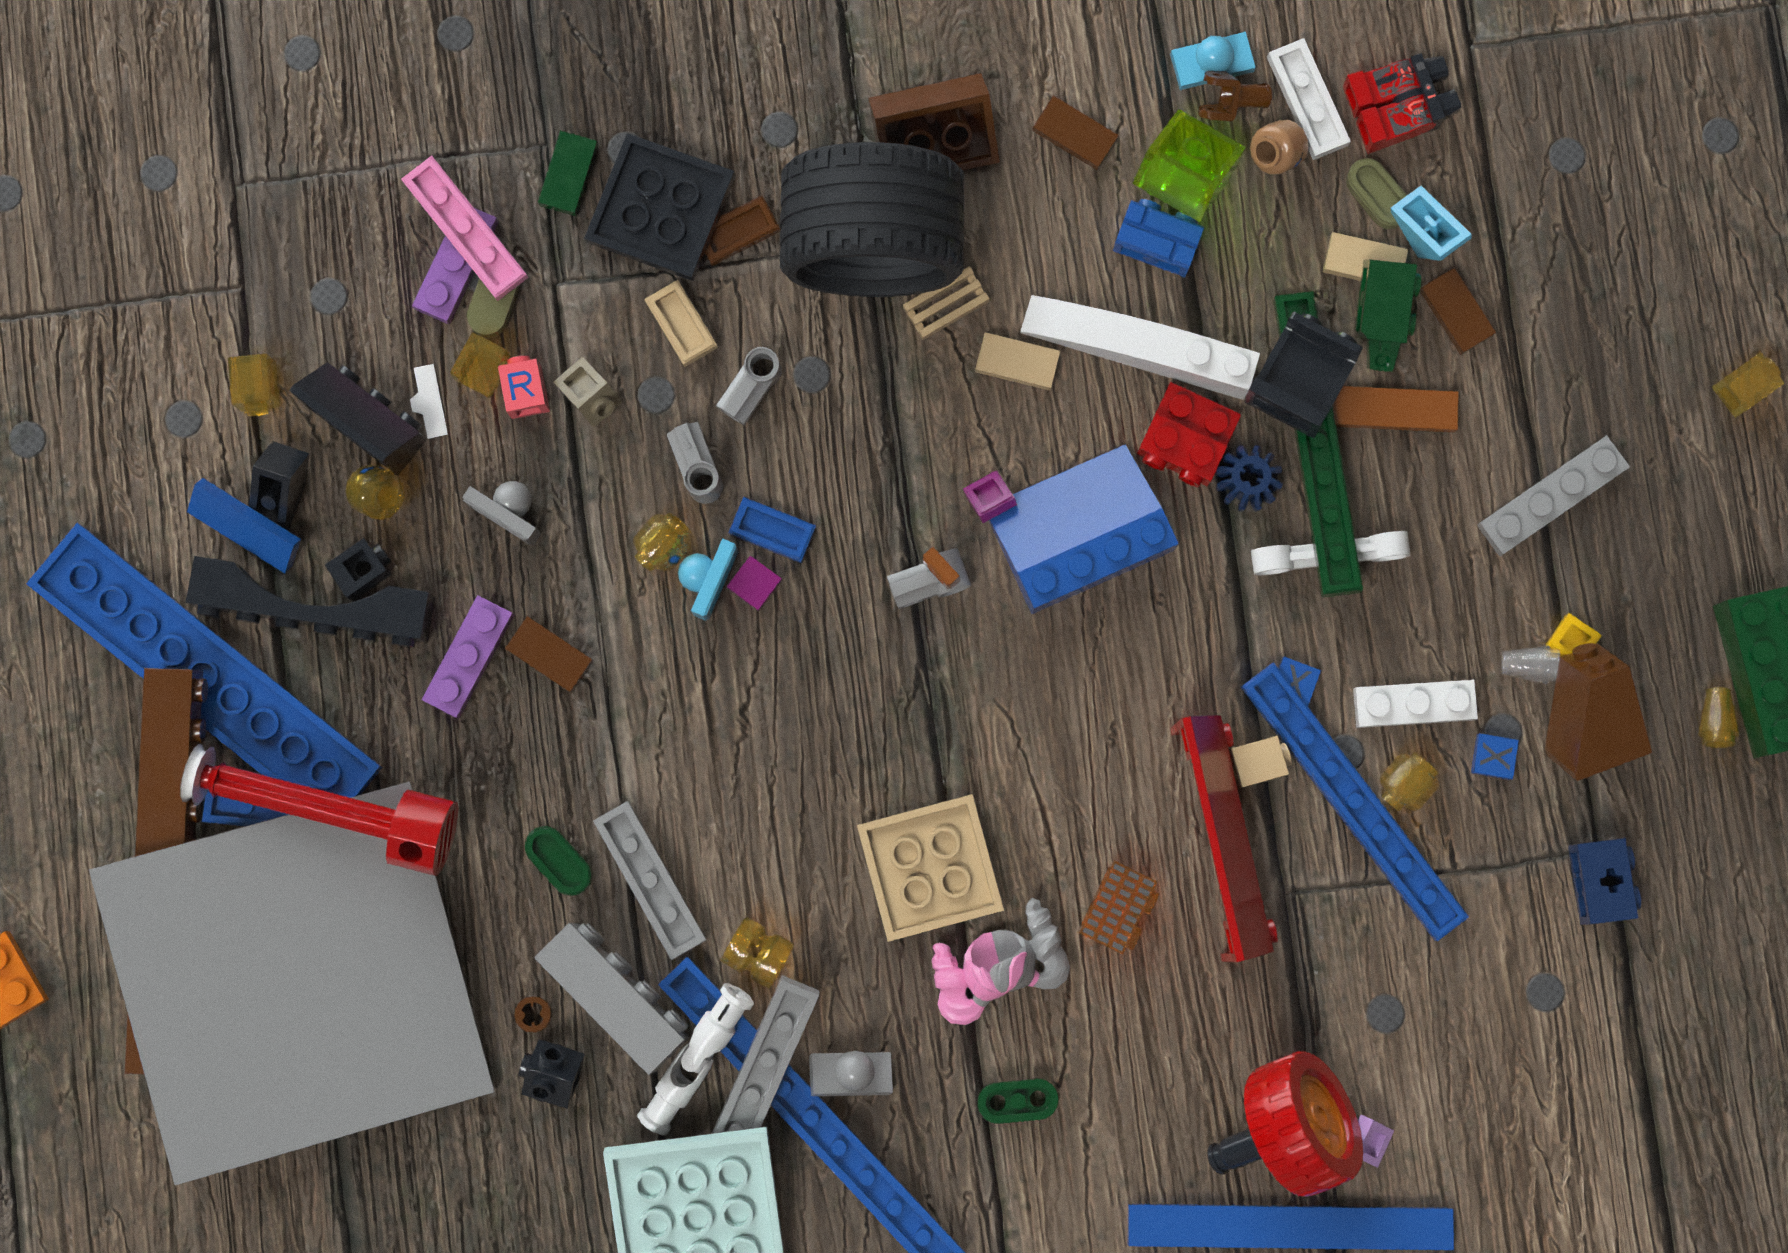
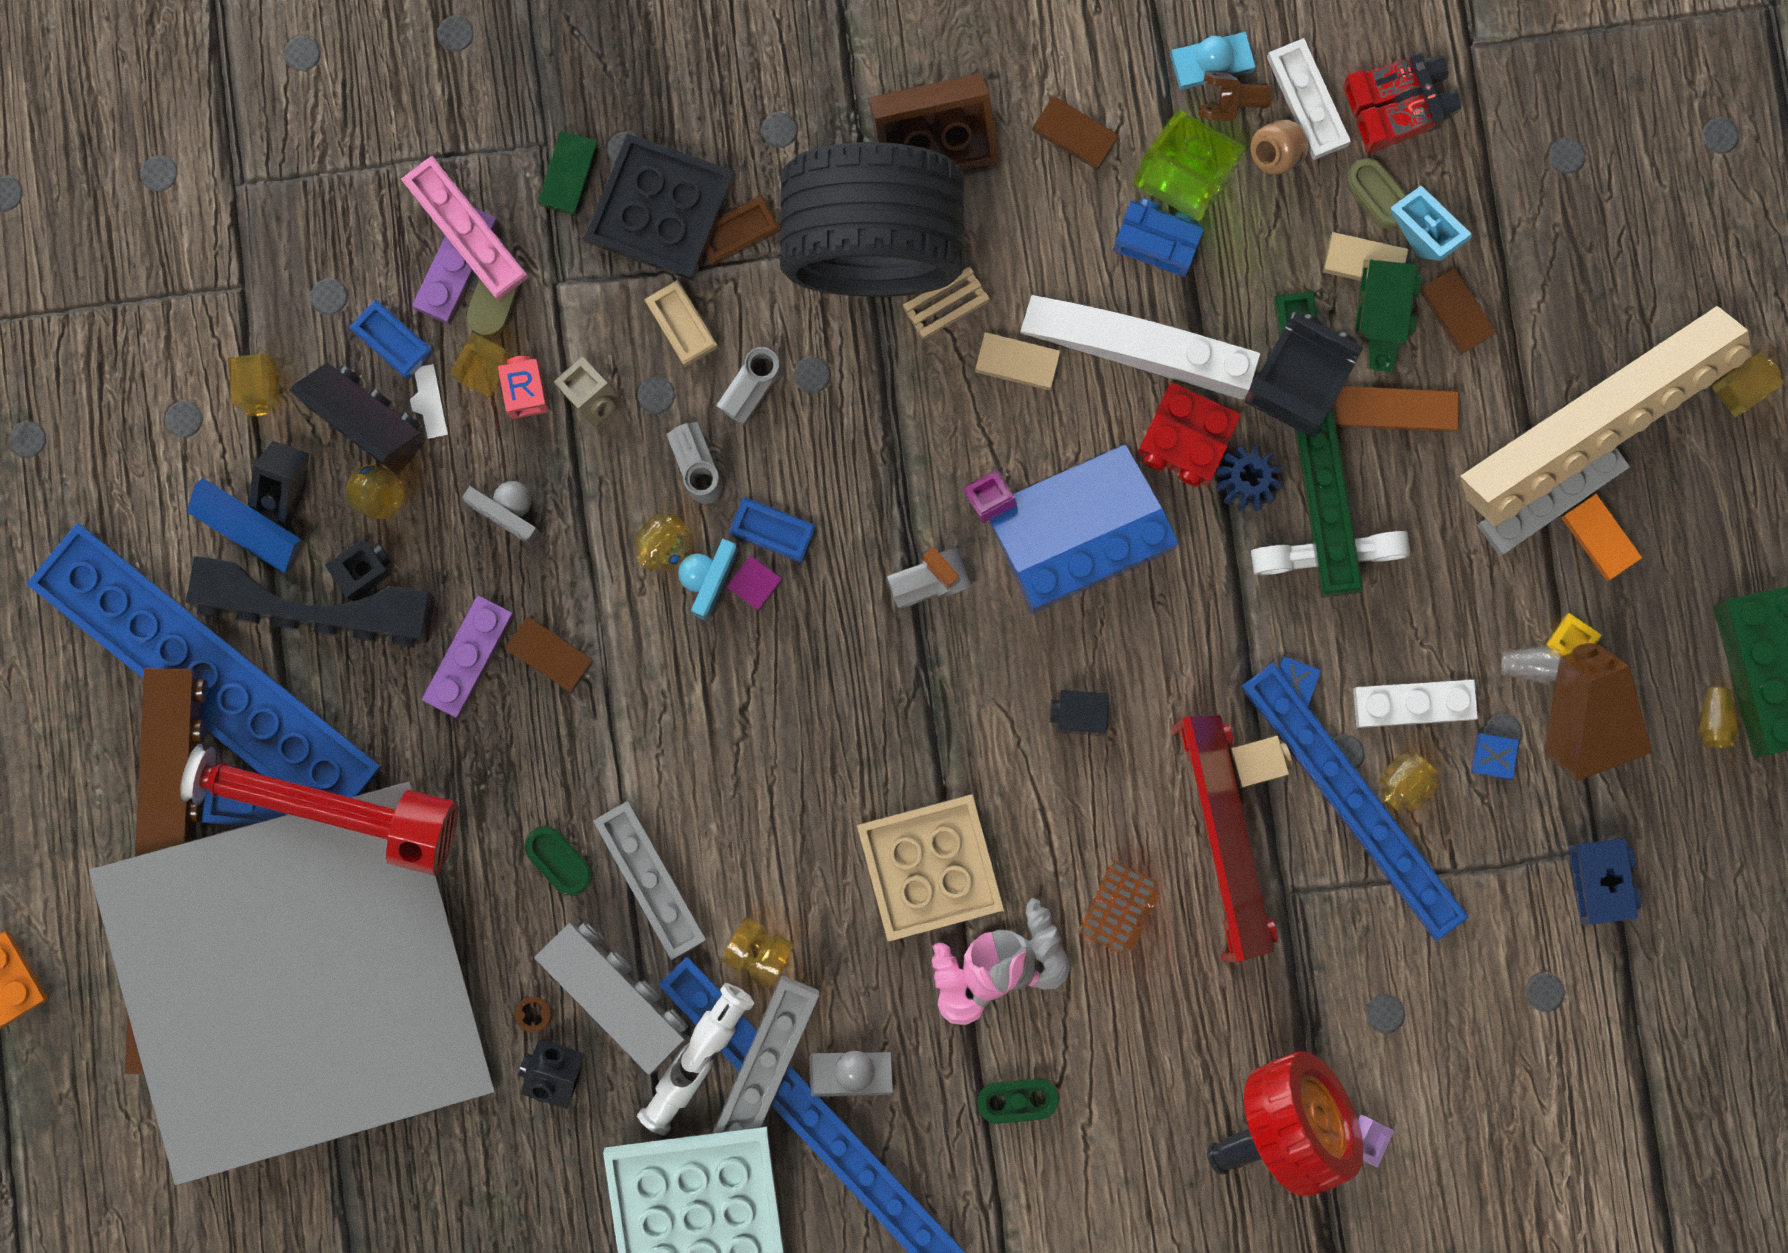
blue tile [1127,1204,1454,1250] -> none
none -> blue tile [349,299,434,380]
none -> black brick [1049,690,1109,737]
none -> tan brick [1460,306,1752,527]
none -> orange tile [1561,494,1642,581]

